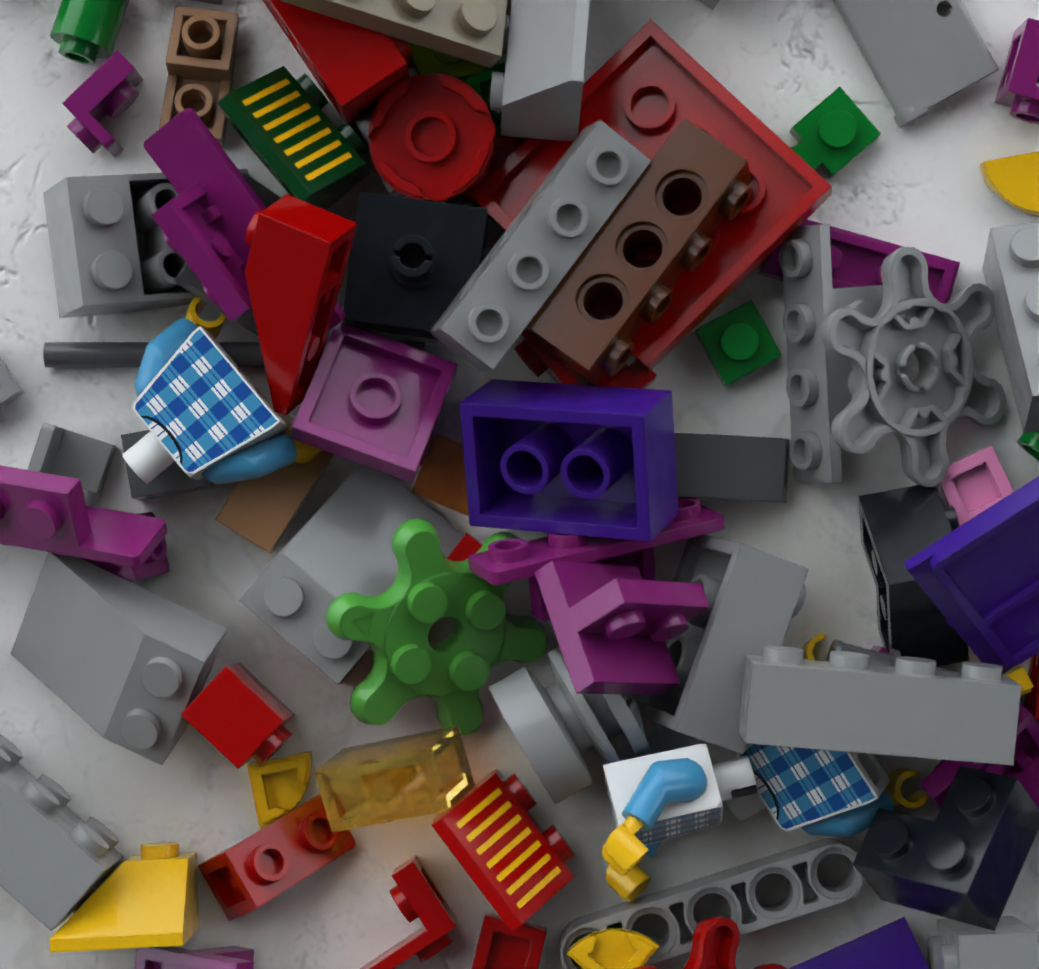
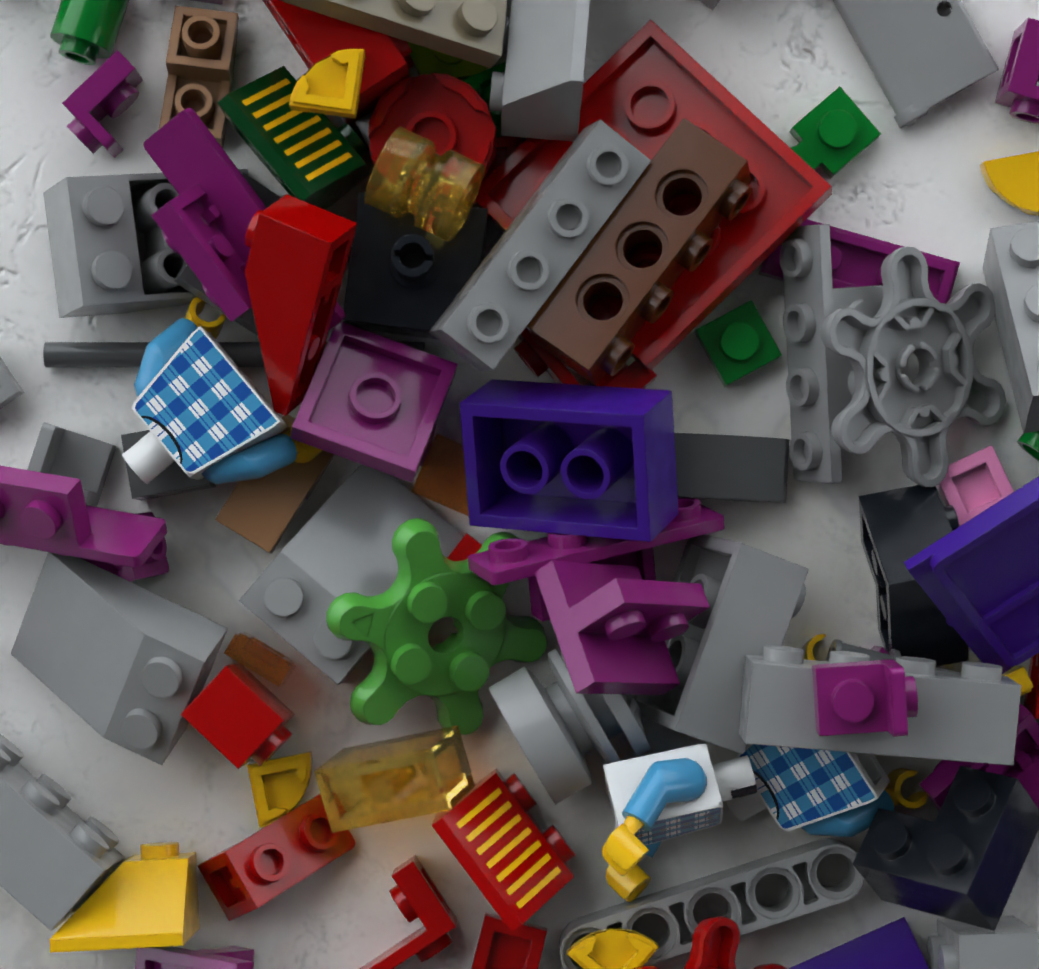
none -> clear orange tile [224,632,296,687]
none -> yellow tile [289,49,365,119]
none -> clear yellow wheel [365,126,485,242]
none -> magenta bracket [812,659,918,737]

